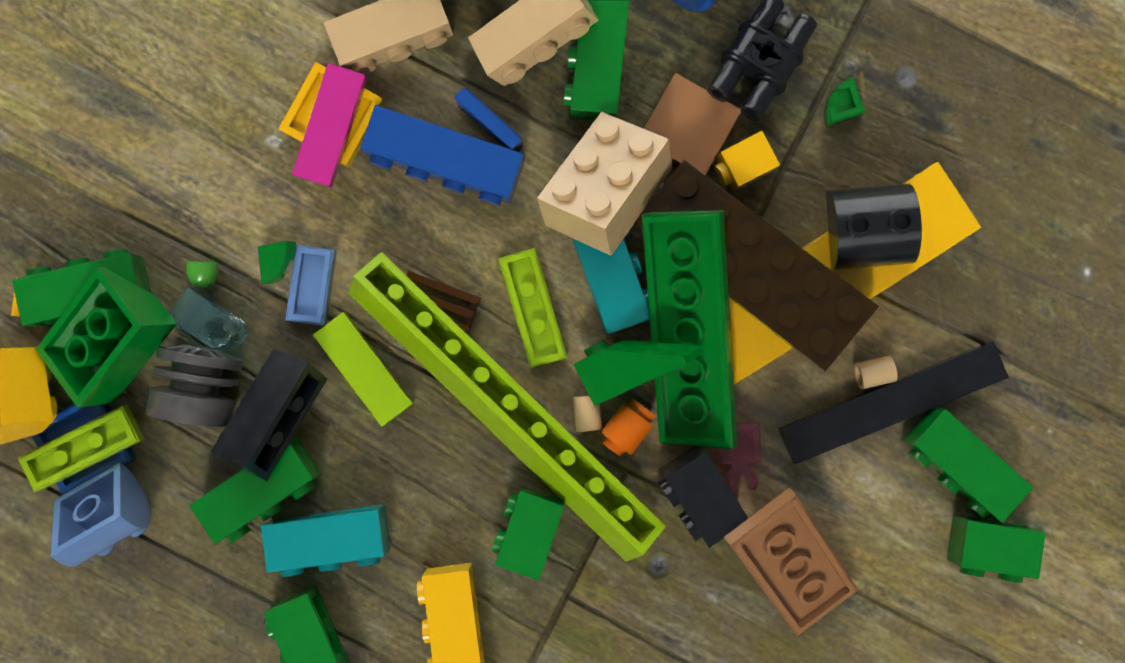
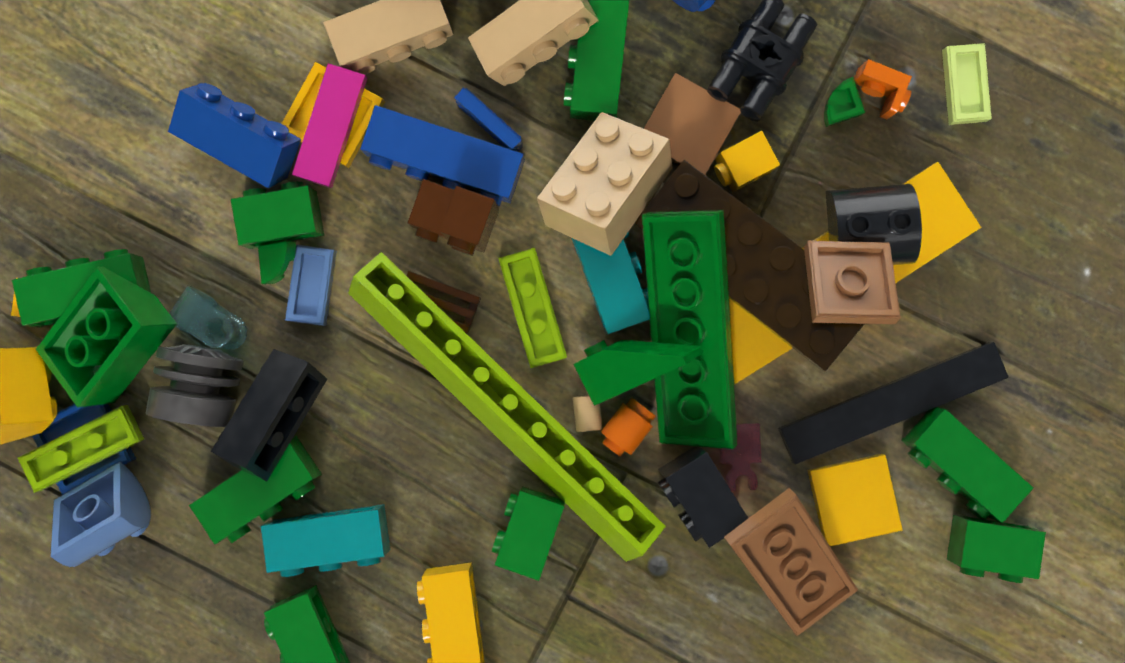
bright green hinge [186,262,218,288] -> none
lime tile [313,312,414,427] -> none
tan hinge [854,355,898,389] -> none
none -> blue brick [168,83,301,188]
none -> green brick [231,181,324,249]
none -> reddish brown brick [408,179,499,256]
none -> medium nougat tile [804,241,901,324]
none -> yellow tile [807,454,903,546]
none -> orange bracket [854,59,912,120]
none -> yellowish green tile [942,43,992,125]

